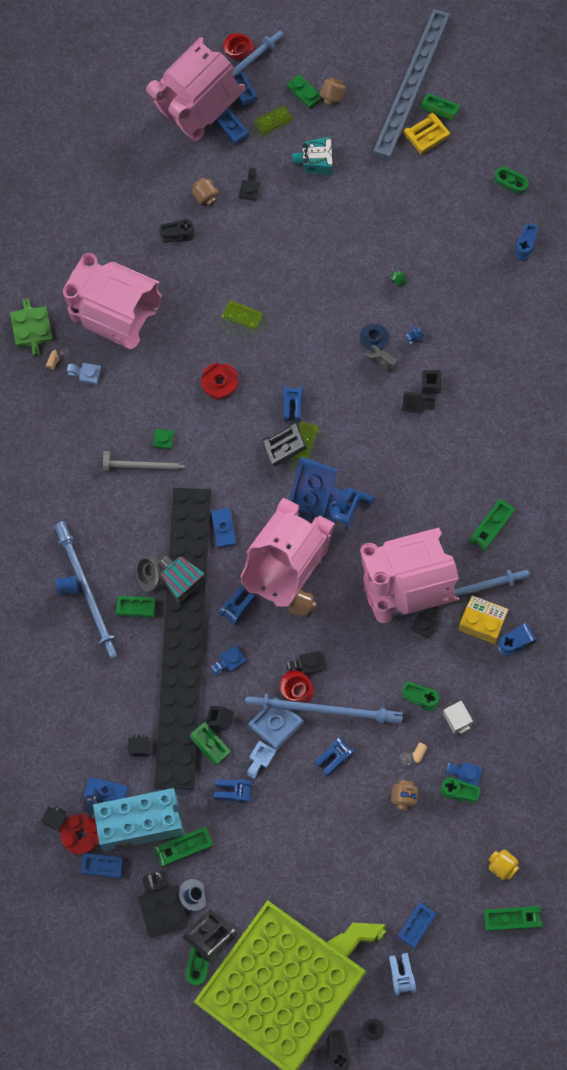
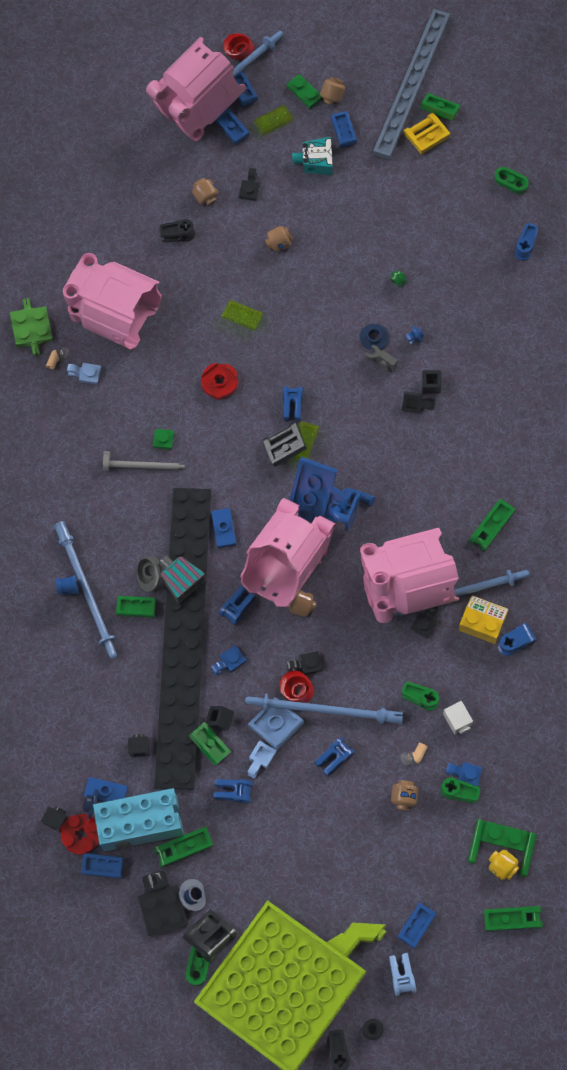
none -> medium nougat head [265,226,293,253]
none -> blue plate [331,111,357,148]
none -> green plate [468,819,537,877]

